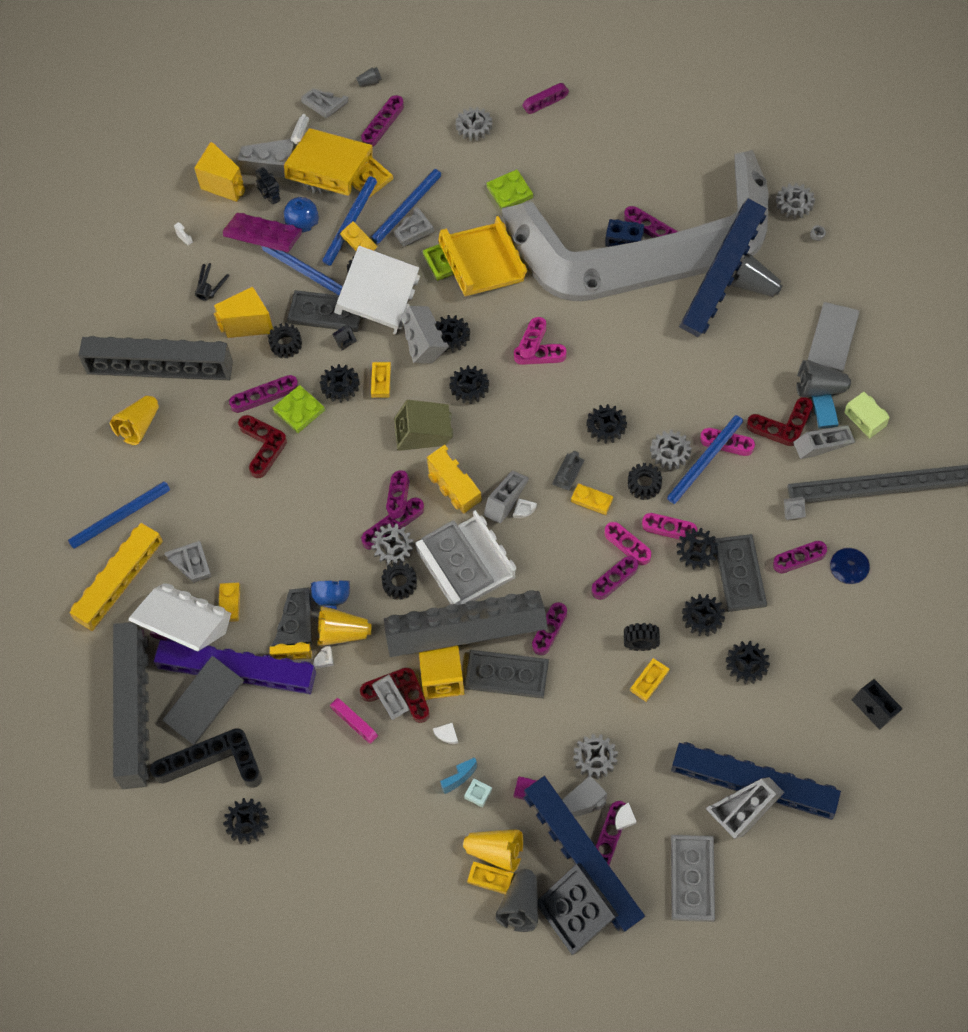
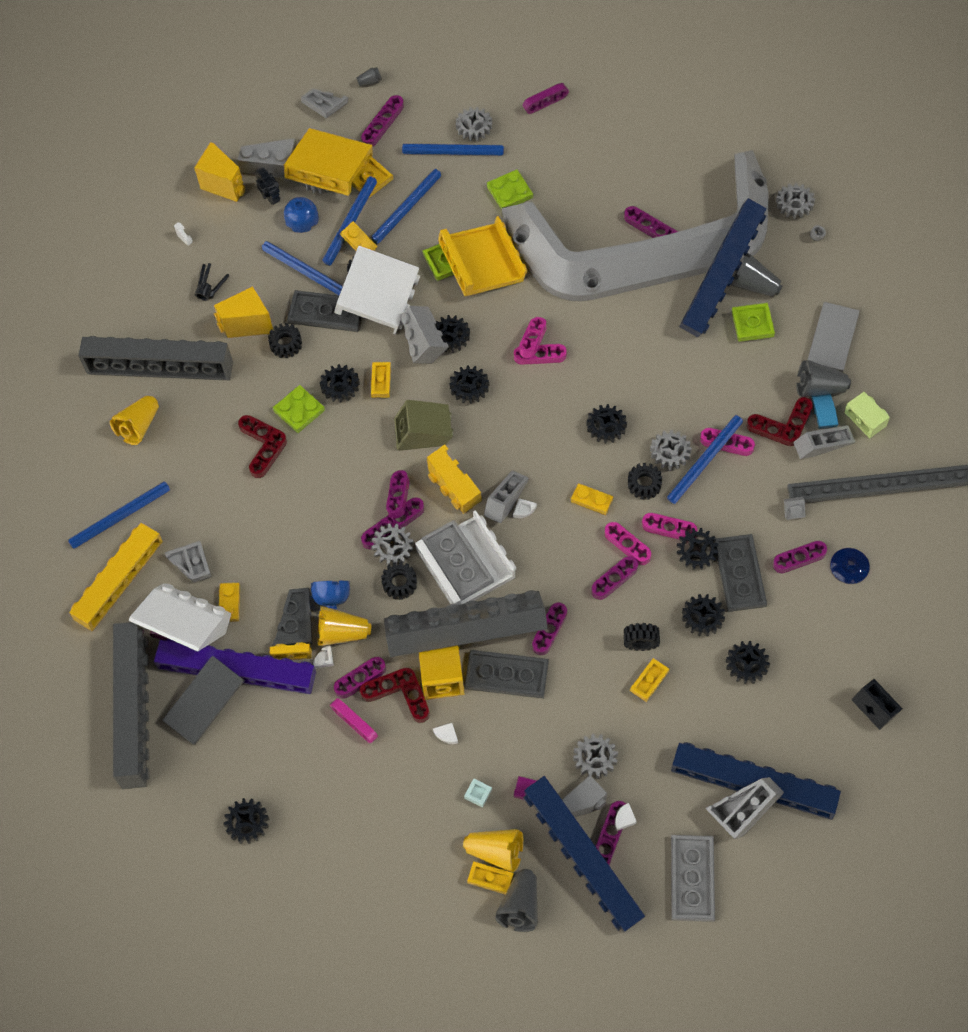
black beam [150,728,262,788] -> none
magenta plate [223,212,302,253] -> none
magenta beam [229,375,299,413] -> none
white axle [291,114,309,144] -> none
black tile [332,324,357,350] -> none
light grey plate [371,674,409,720] -> none
light grey wing [394,207,434,247] -> none
dark azure slope [440,758,477,794] -> none
black plate [537,863,619,955] -> none
dark grey hinge [552,451,585,491] -> none
dark blue brick [605,219,644,247] -> none
none -> magenta beam [334,657,386,699]
none -> blue axle [402,144,504,155]
none -> lime plate [731,303,775,342]

